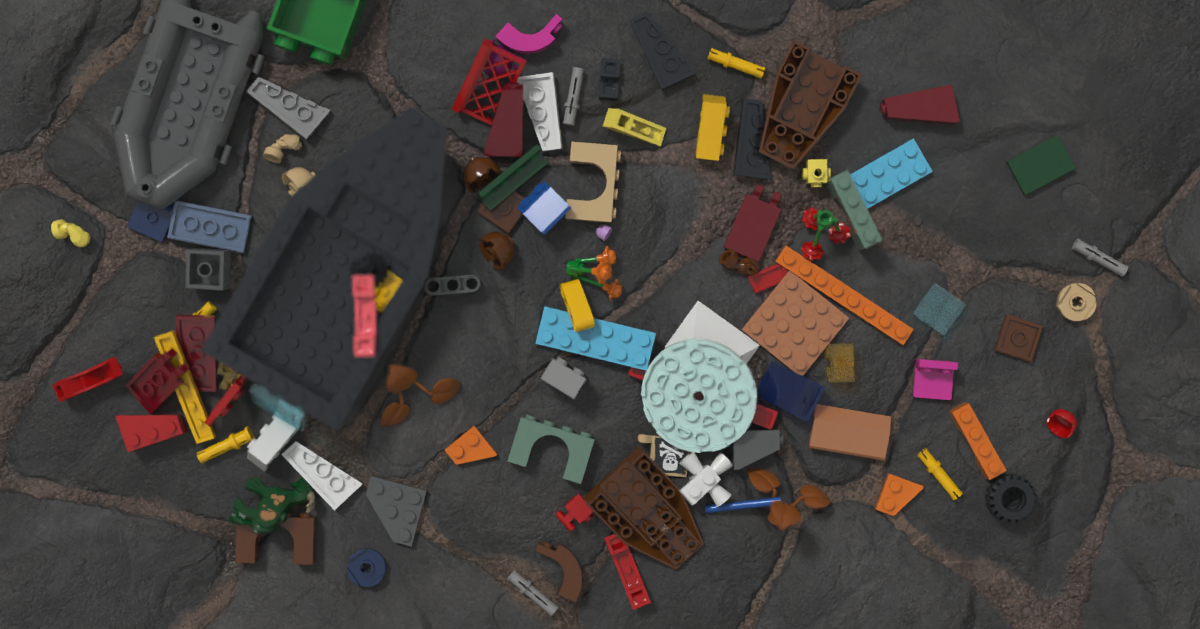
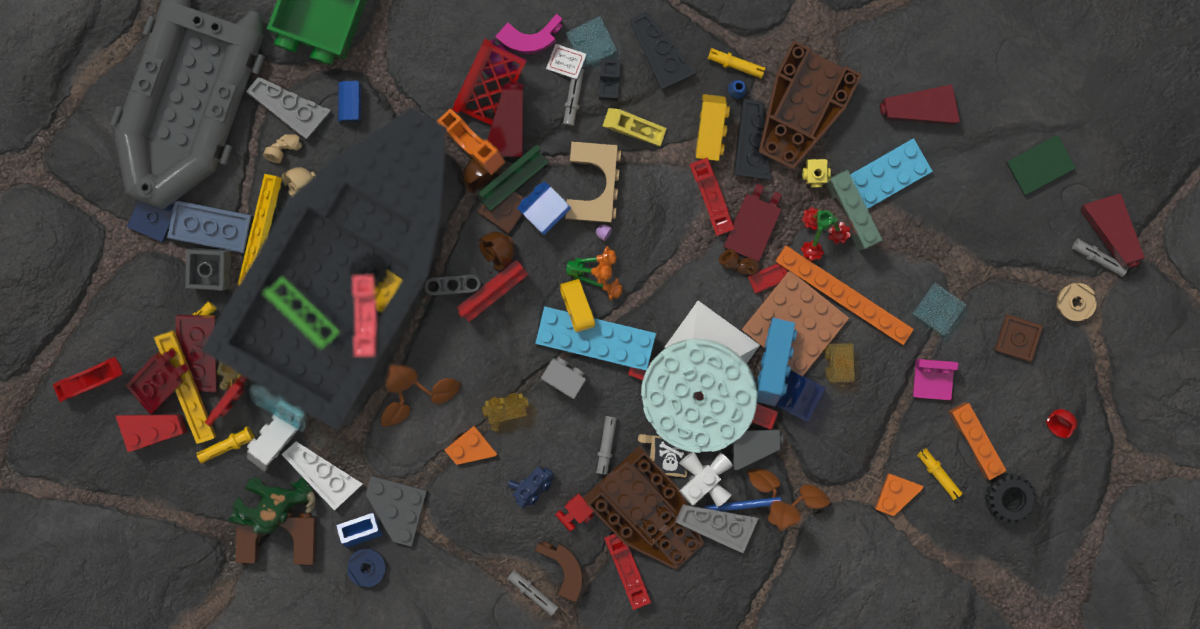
light yellow arm [51,219,90,248] -> none
sand green arch [507,414,595,484] -> none
white wing [517,72,563,151] -> none
nougat slope [809,404,891,461] -> none
none -> yellow plate [237,174,282,286]
none -> bright green fence [263,276,340,349]
none -> blue brick [336,513,383,548]
none -> blue brick [338,81,361,122]
none -> orange arch [437,109,505,175]
none -> red fence [457,260,529,322]
none -> clear yellow brick [482,393,529,431]
none -> dark blue brick [508,466,555,509]
none -> white sticker [546,44,586,79]
none -> clear light blue plate [566,16,617,68]
none -> light grey pin [596,416,617,475]
none -> light grey wing [675,505,759,553]
none -> red slope [689,157,734,236]
none -> blue cone [728,80,747,99]
none -> dark azure wedge [756,318,797,406]
none -> dark red slope [1080,193,1145,268]

